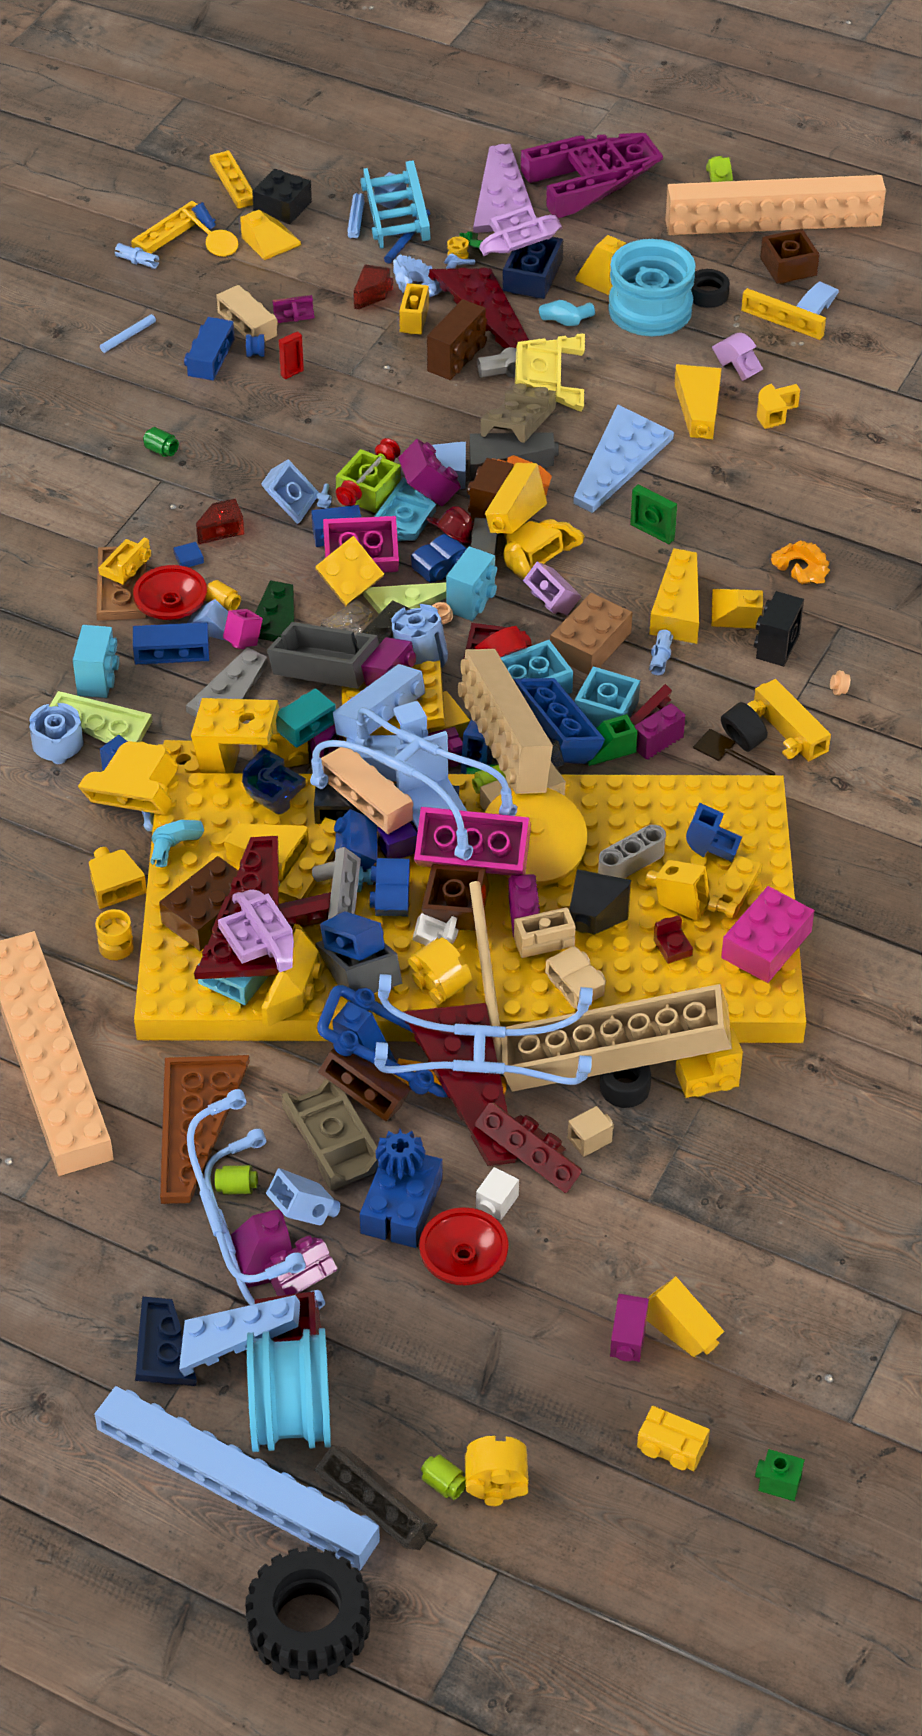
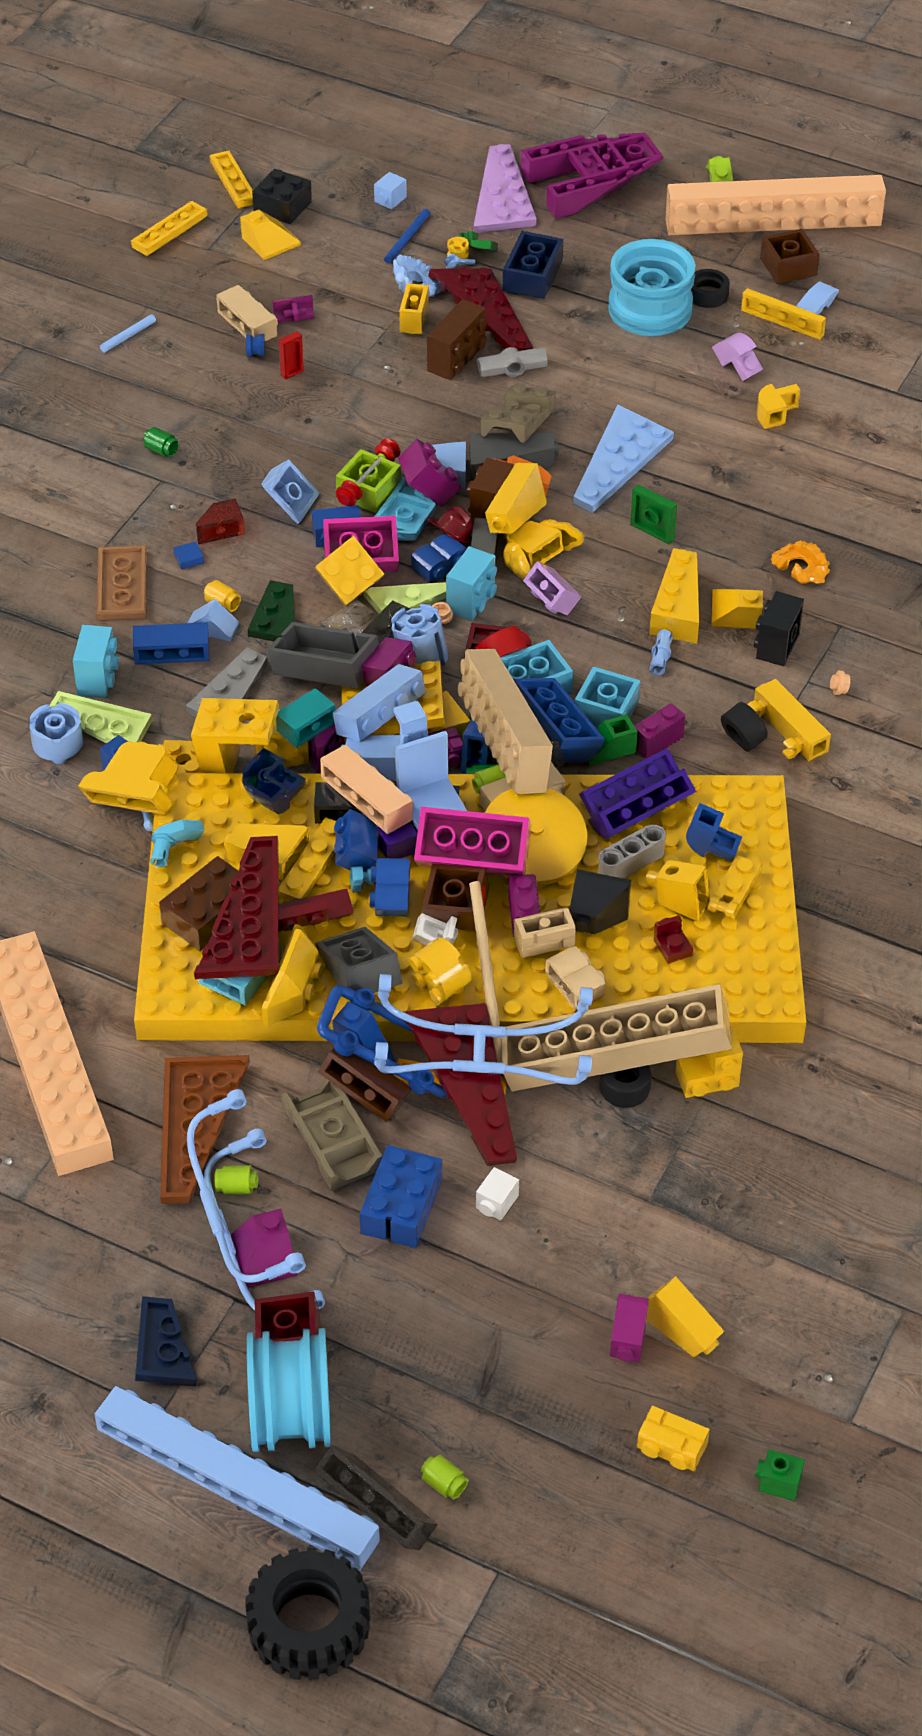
yellow torso [88,847,147,909] -> none
yellow wheel [95,909,134,960] -> none
yellow bracket [98,537,151,585] -> none
light blue pin [115,243,159,269] -> none
red dish [133,565,207,620] -> none
light blue wing [179,1295,300,1377] -> none
yellow piece [182,208,238,257] -> none
blue brick [184,317,235,381] -> none
blue pin [191,202,216,230] -> none
lavender plate [218,890,294,972] -> none
dark pink brick [223,609,263,649] -> none
brick [264,1236,337,1296] -> none
light blue torso [266,1168,340,1225] -> none
light blue bar [310,707,517,861] -> none
light grey piece [312,847,361,919] -> none
light blue hand [317,483,332,509] -> none
blue brick [320,911,385,961] -> none
light blue axle [347,193,365,239] -> none
clear red slope [354,265,394,310] -> none
medium azure fence [360,160,430,248] -> none
blue gear [375,1128,425,1180] -> none
red dish [419,1207,508,1285] -> none
yellow brick [465,1436,529,1506] -> none
dark red bracket [475,1102,582,1193] -> none
lavender plate [479,205,562,256] -> none
light yellow wing [515,334,585,412] -> none
medium azure arm [539,300,595,326] -> none
medium nougat brick [550,593,633,675] -> none
tan brick [567,1106,614,1157] -> none
yellow slope [575,235,626,295] -> none
dark red wing [630,684,672,725] -> none
yellow slope [675,364,722,439] -> none
dark brown piece [693,729,775,775] -> none
dark pink brick [721,886,815,983] -> none
none -> dark purple brick [579,748,697,838]

